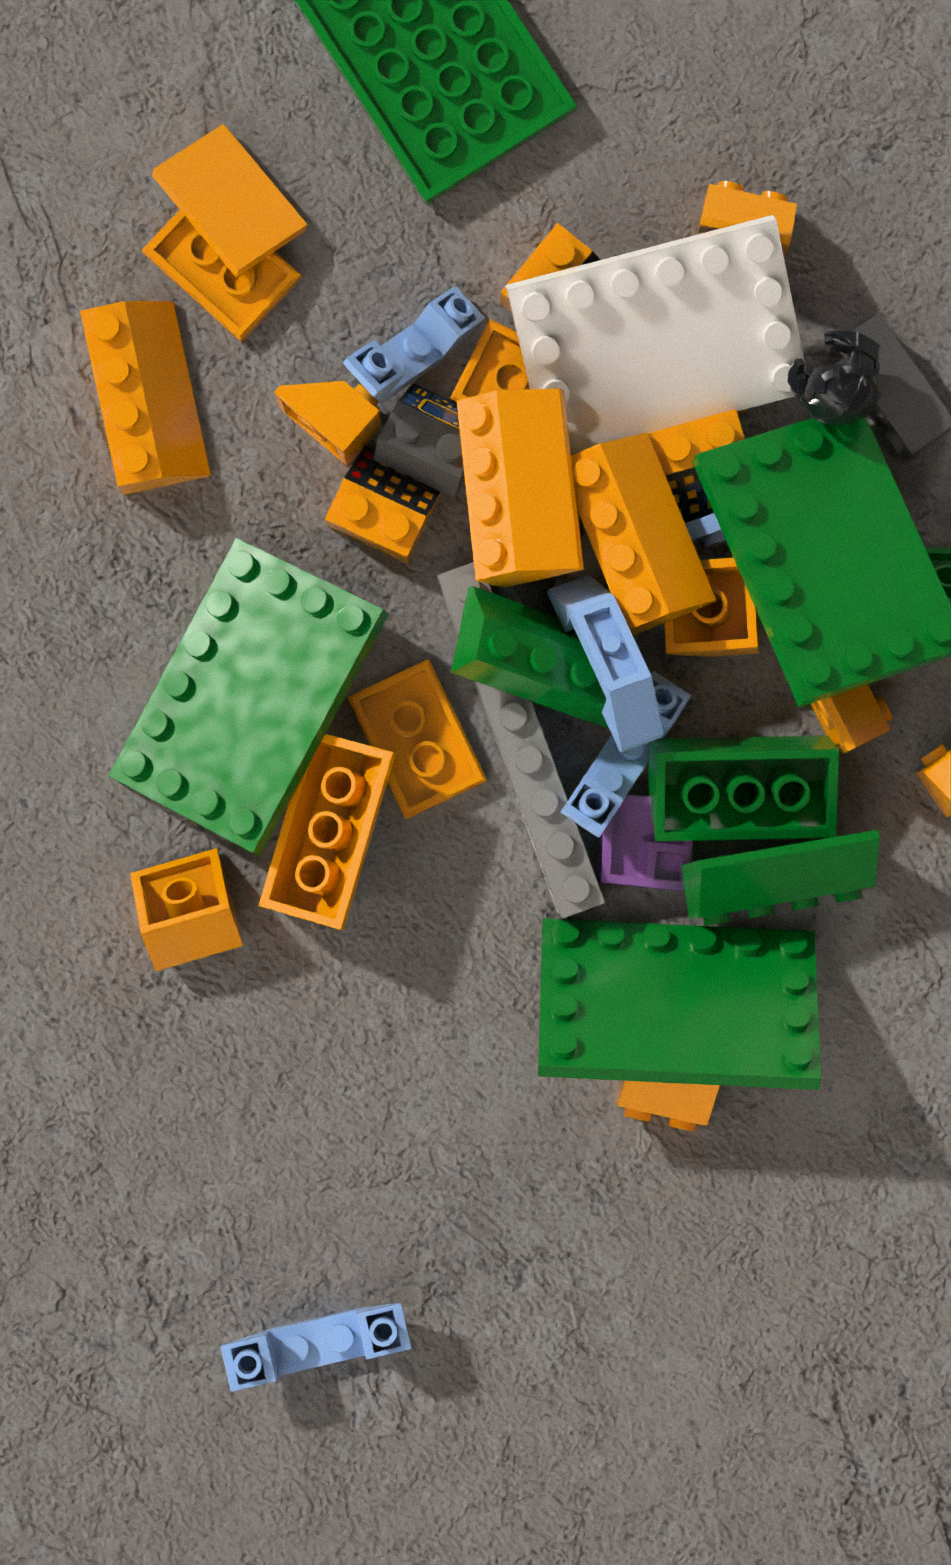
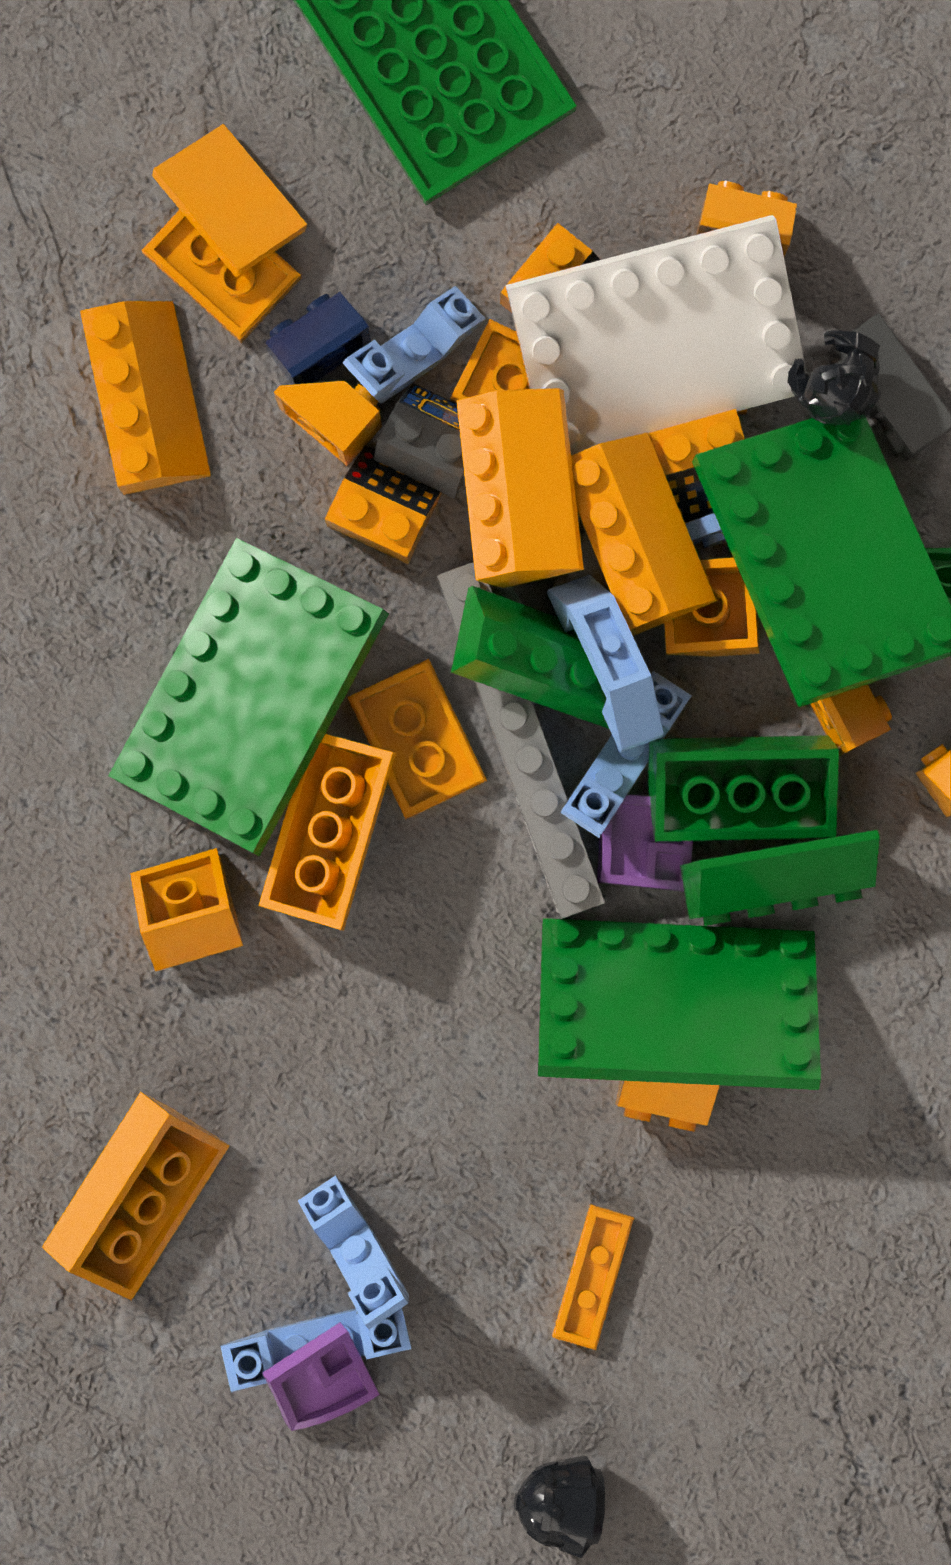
none -> light orange slope [42,1092,230,1300]
none -> medium lavender plate [262,1322,380,1431]
none -> dark blue slope [265,292,371,385]
none -> light blue slope [298,1175,409,1330]
none -> black helmet [514,1456,605,1558]
none -> light orange tile [552,1204,634,1350]

